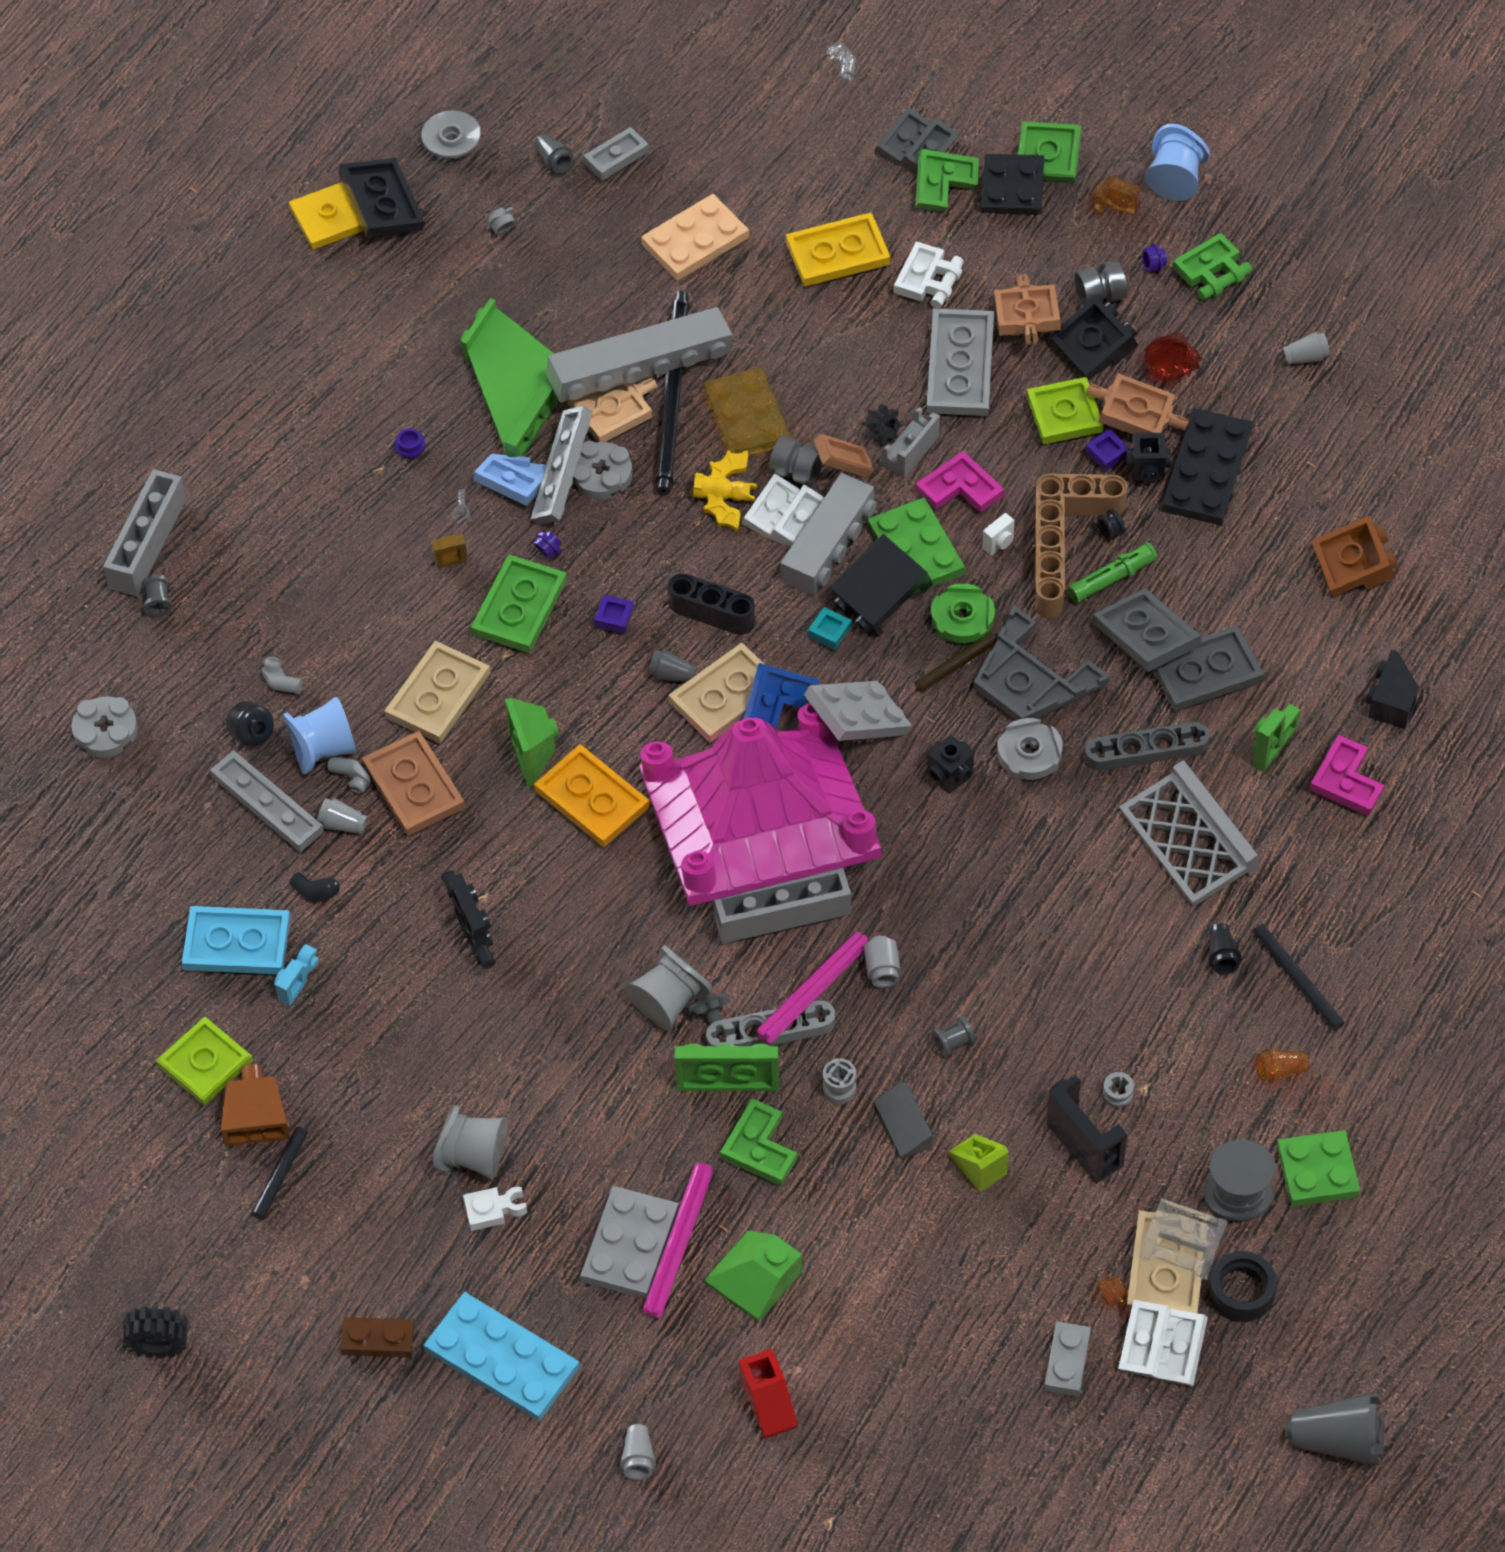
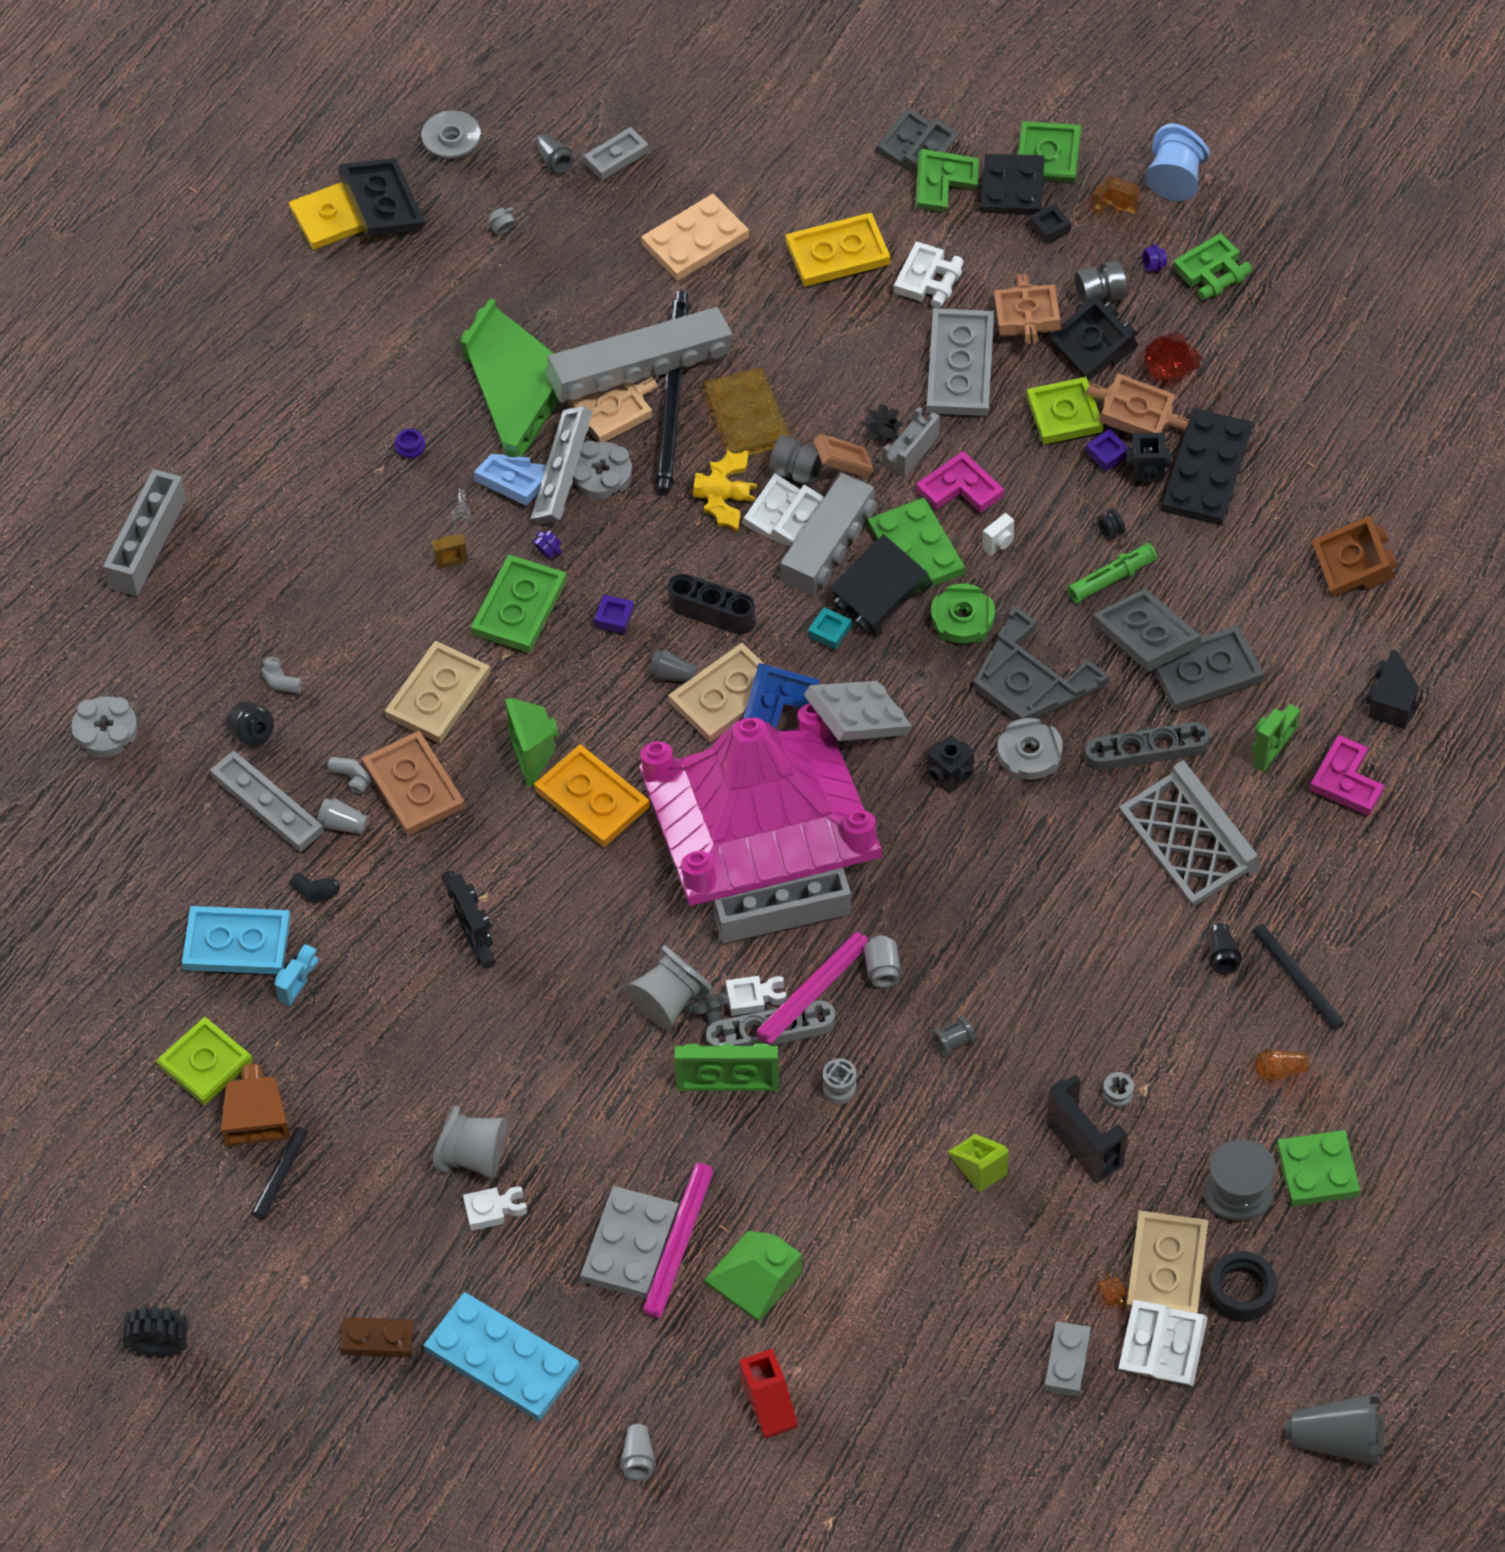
dark grey bush [142,574,172,617] -> none
light blue hat [283,697,357,774] -> none
bright green plate [720,1098,797,1186] -> none
clear arm [827,42,856,81] -> none
dark grey slope [874,1081,933,1159] -> none
dark brown bar [914,632,997,693] -> none
medium nougat beam [1035,474,1128,619] -> none
clear plate [1140,1198,1227,1280] -> none
light grey cone [1283,332,1330,365] -> none
none -> white plate [726,976,787,1016]
none -> black plate [1029,204,1071,243]

